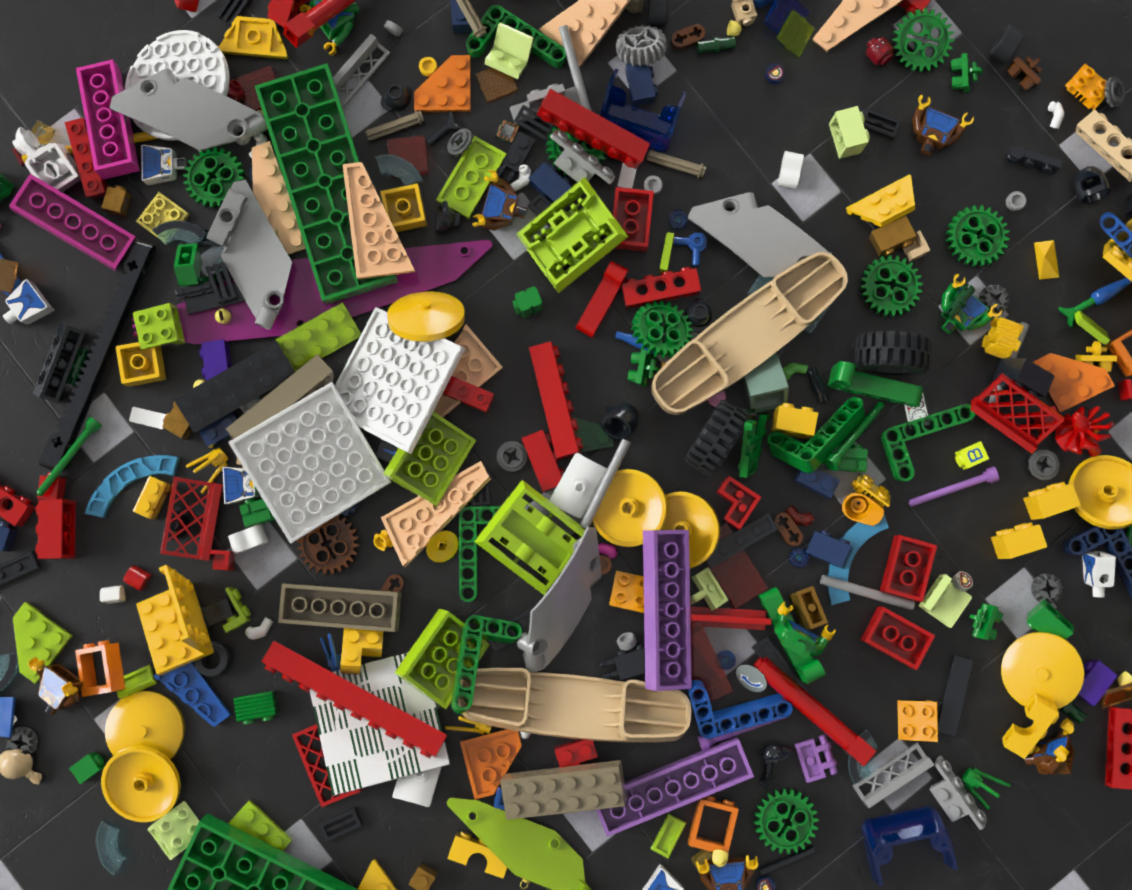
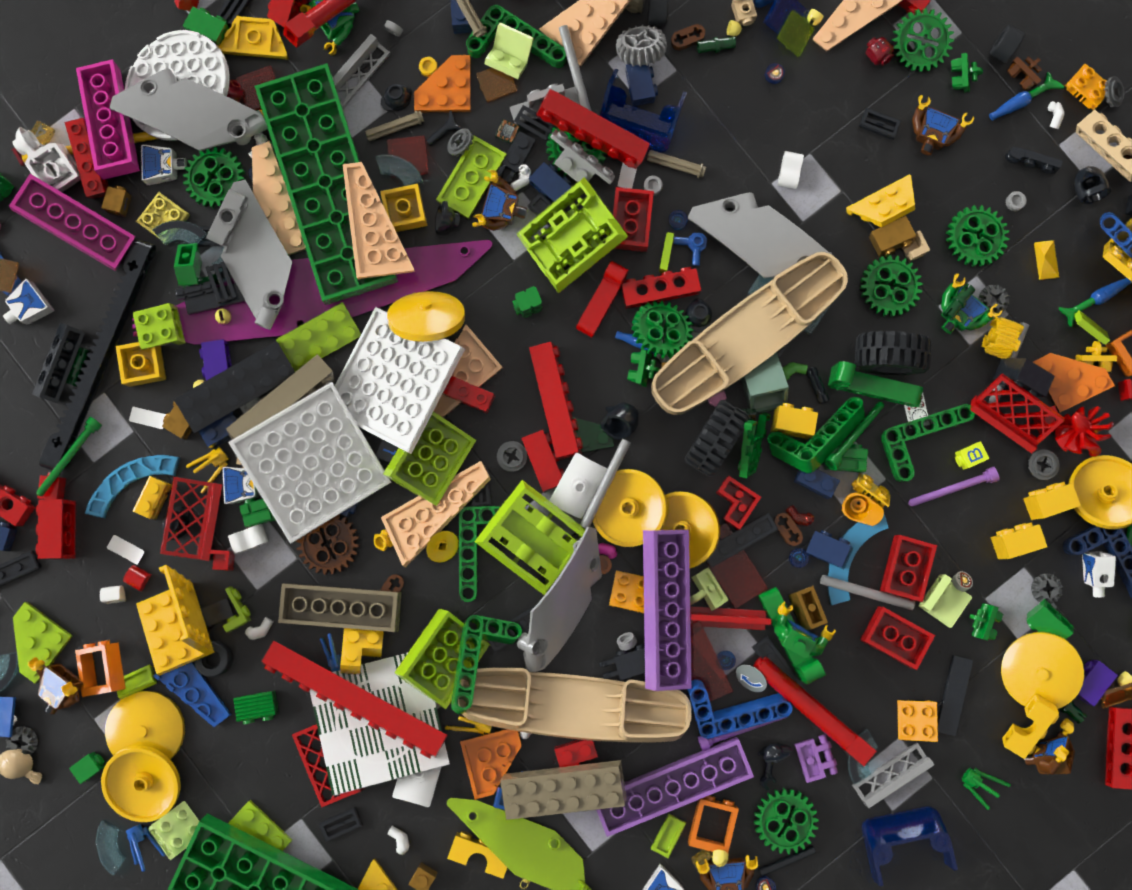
yellowish green brick [829,106,870,159] -> none
light grey bracket [929,756,987,830] -> none
none -> white sticker [107,535,144,565]
none -> blue plant [126,824,166,872]
none -> green brick [183,7,230,46]
none -> white arm [388,826,410,855]
none -> light yellow hinge [807,9,824,26]
none -> blue piece [989,72,1064,121]

